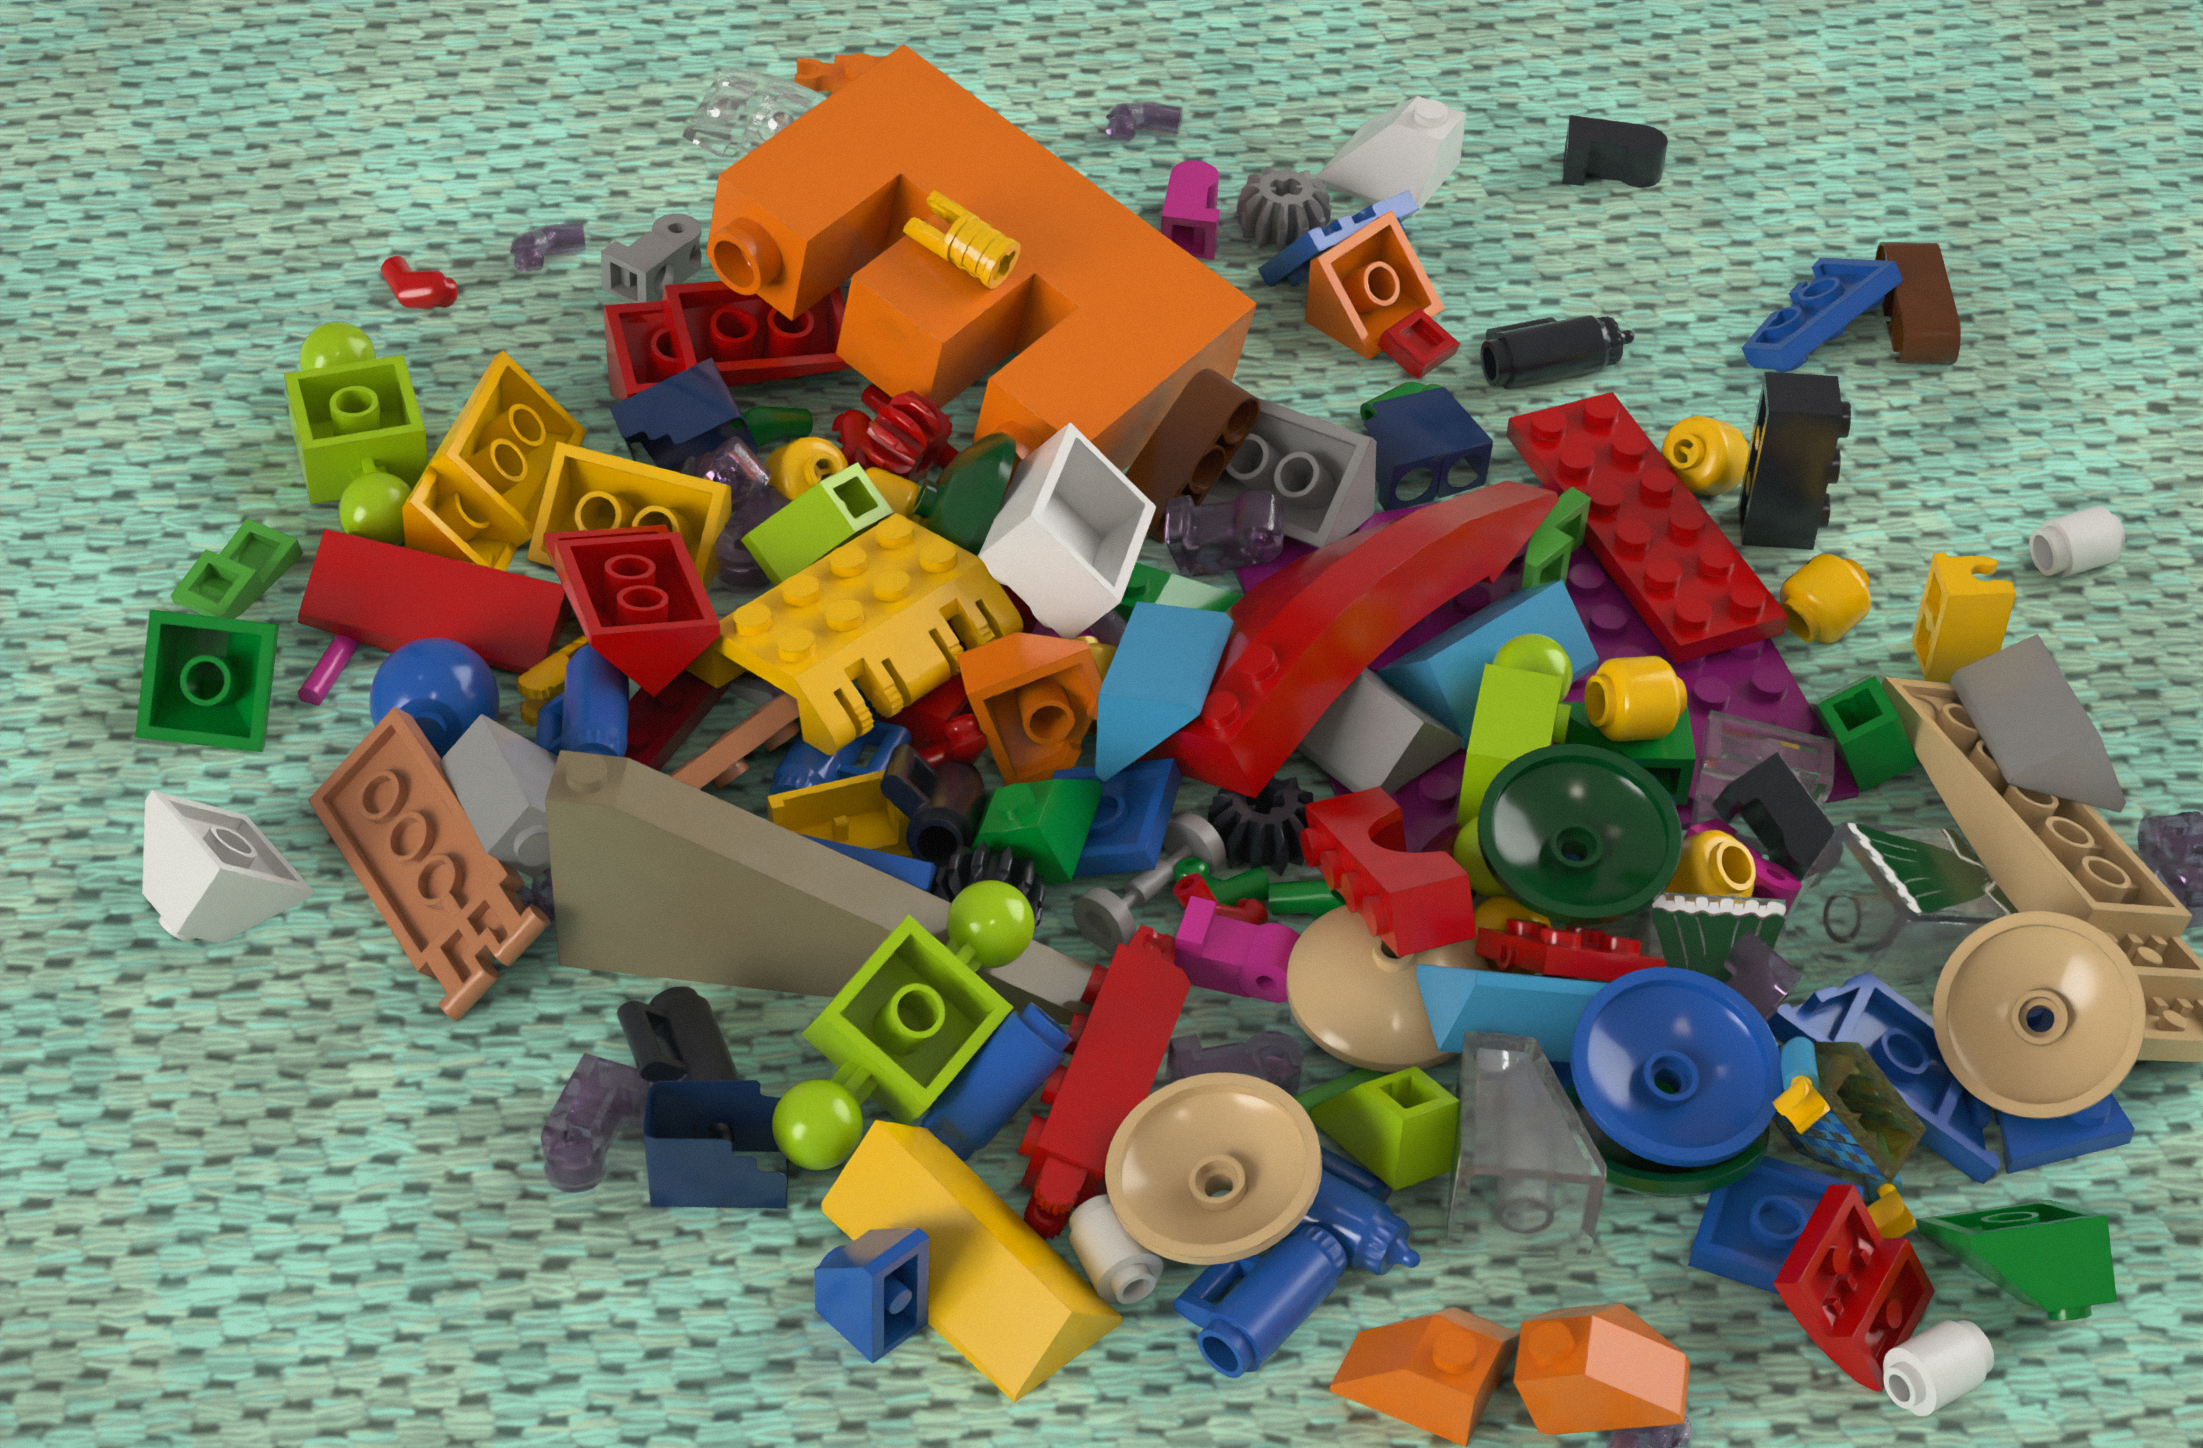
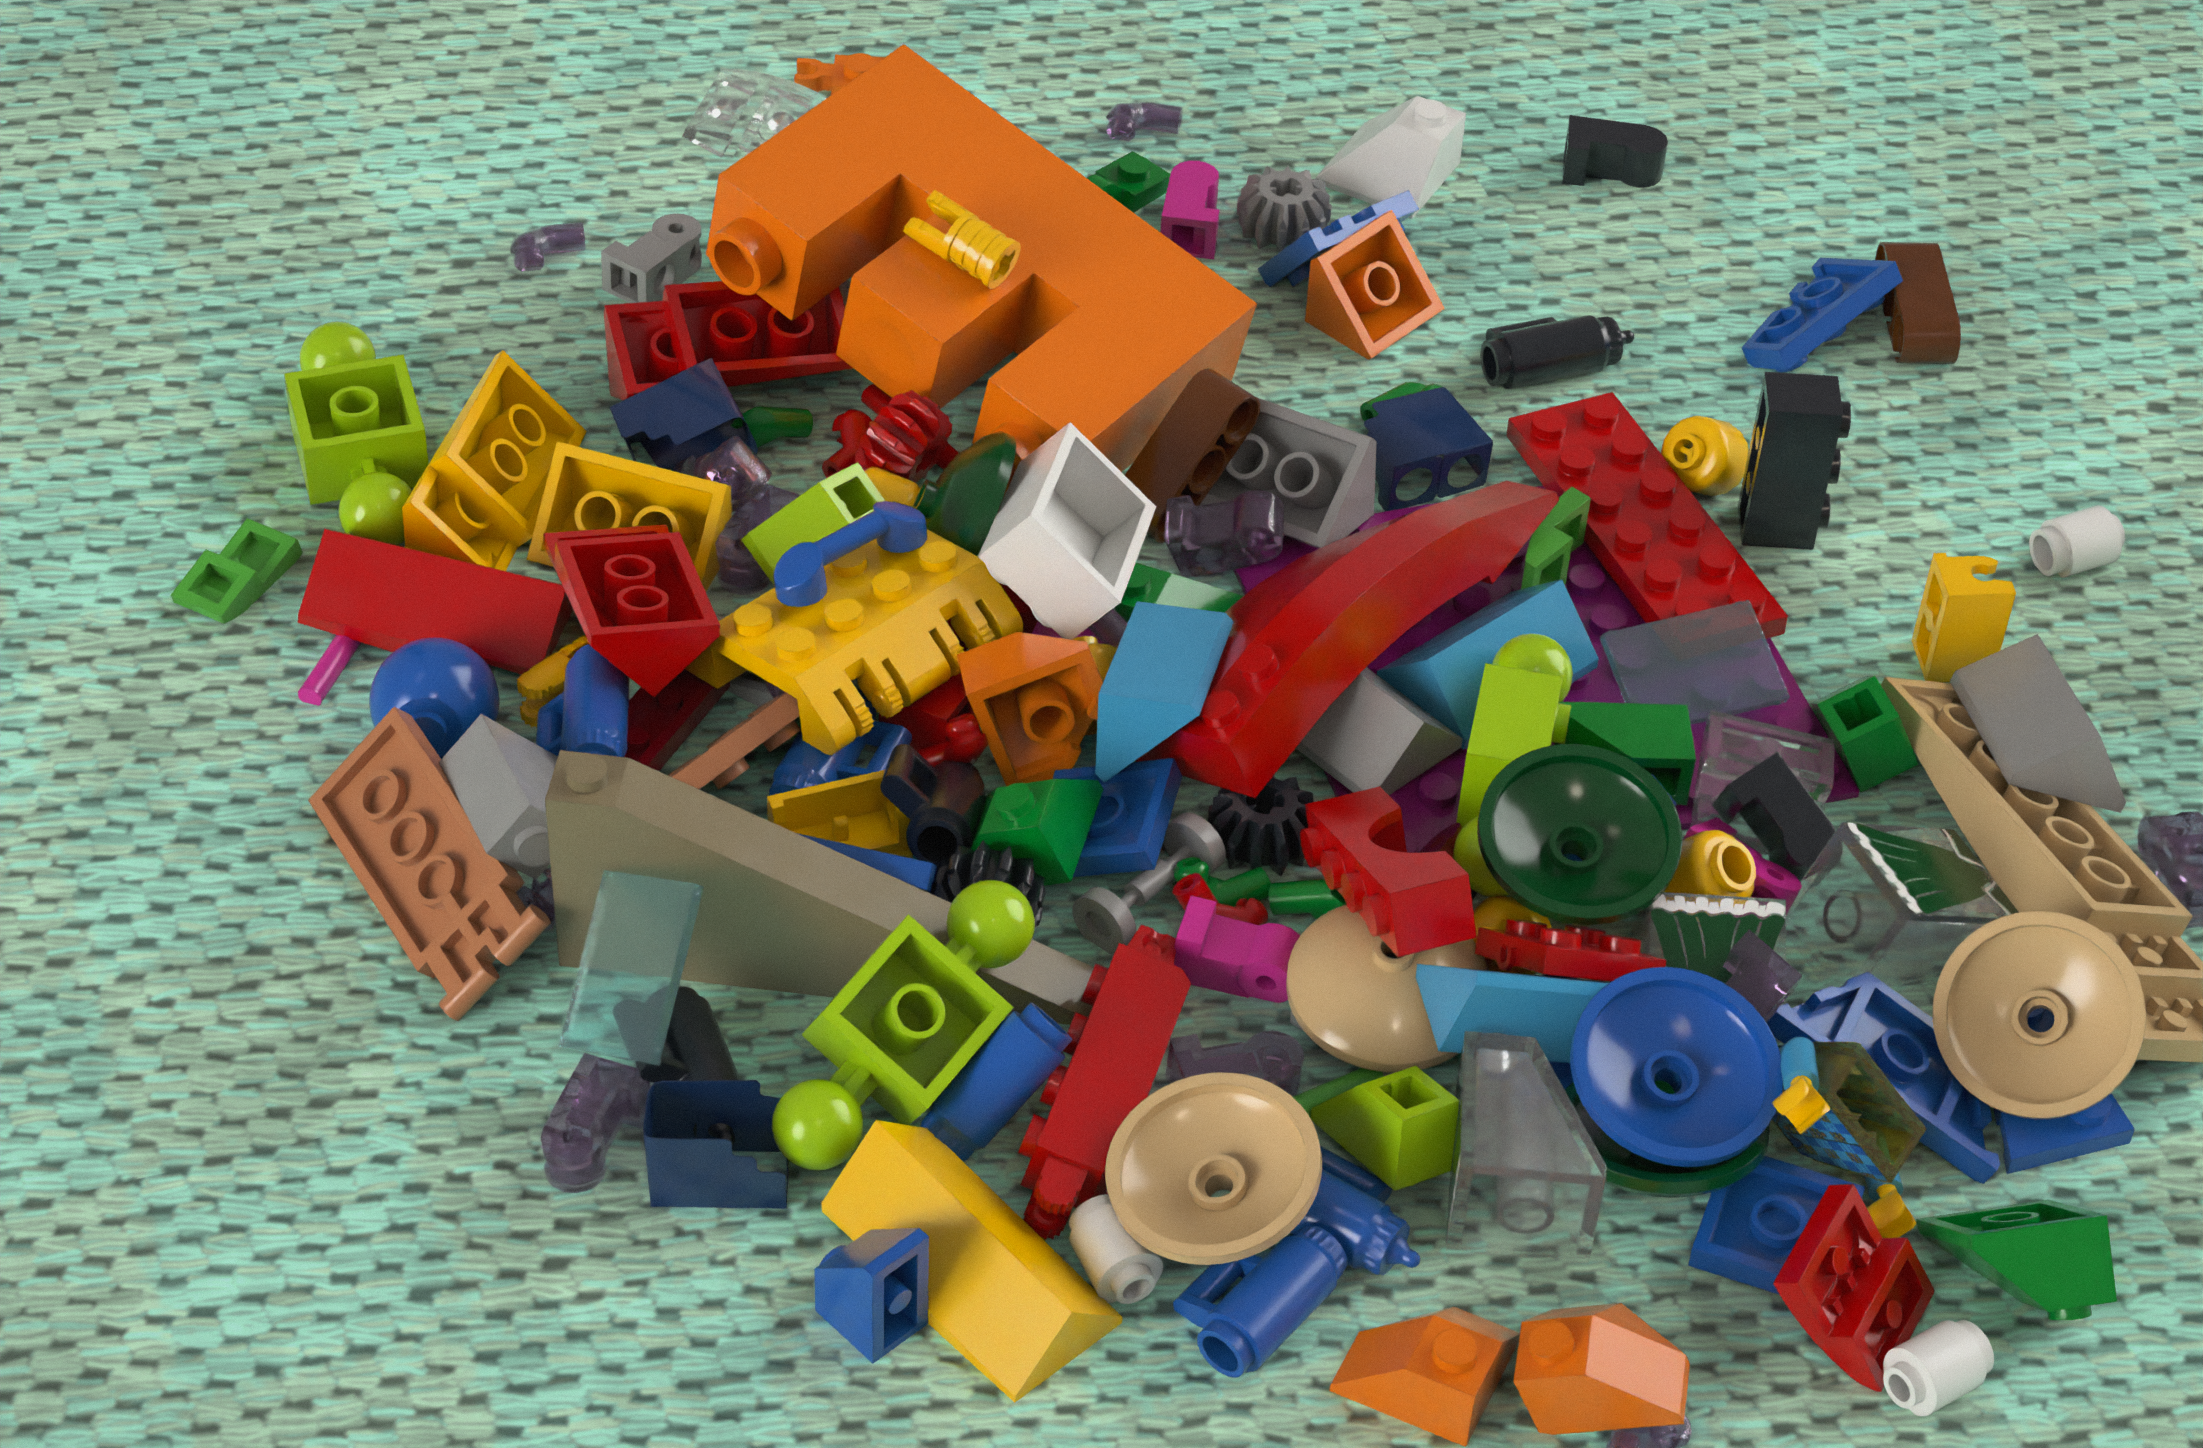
green slope [135,609,279,752] -> none
white slope [142,790,315,943] -> none
red arm [381,256,458,309] -> none
yellow head [761,436,849,512] -> none
red tile [1377,308,1460,379] -> none
yellow head [1584,656,1687,742] -> none
yellow head [1779,553,1871,644] -> none
none -> clear light blue piece [559,870,704,1066]
none -> blue bar [774,501,927,607]
none -> green plate [1087,151,1170,213]
none -> clear light blue piece [1600,600,1790,725]

